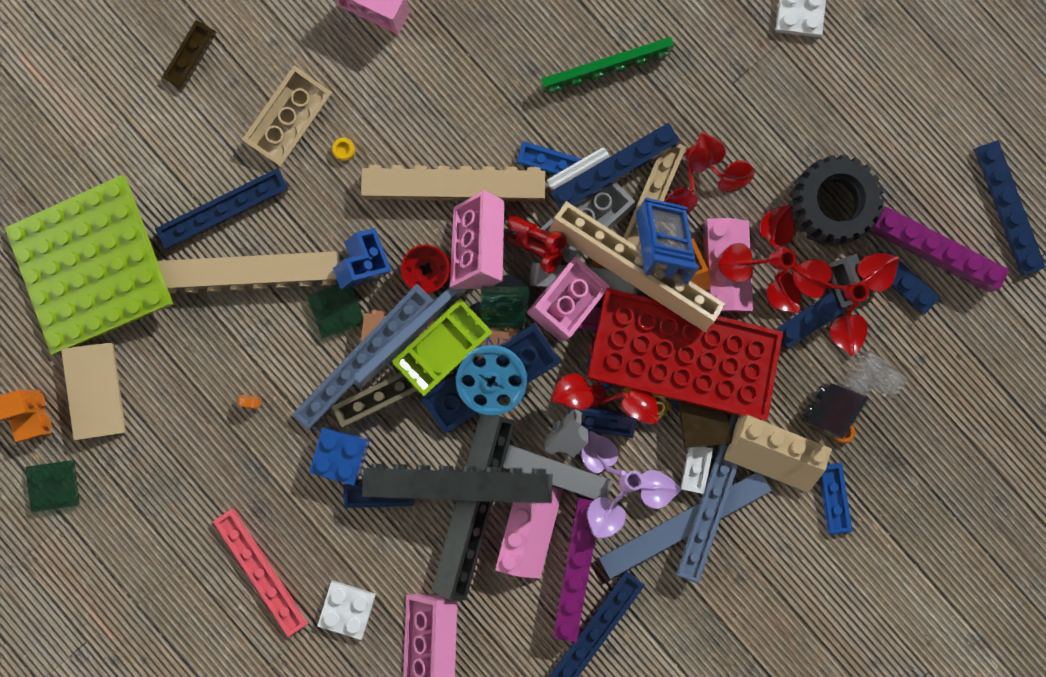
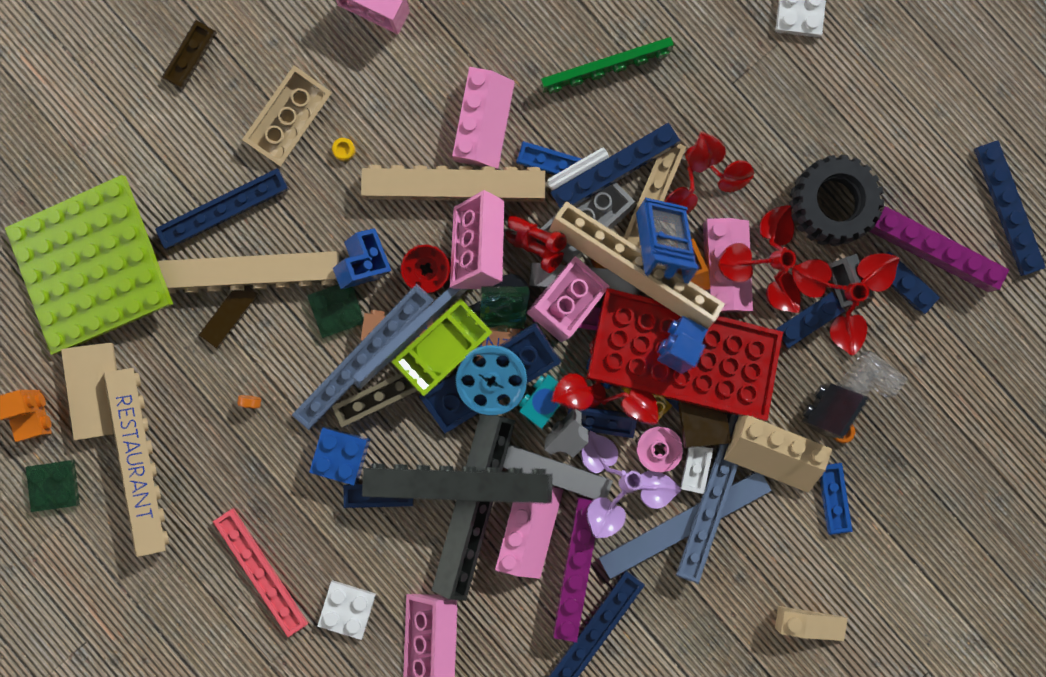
none -> tan brick [103,368,169,557]
none -> dark brown tile [199,285,259,349]
none -> bright pink slope [452,67,515,170]
none -> teal brick [519,374,561,429]
none -> bright pink plate [636,426,683,472]
none -> blue brick [657,316,708,374]
none -> tan slope [775,606,848,641]

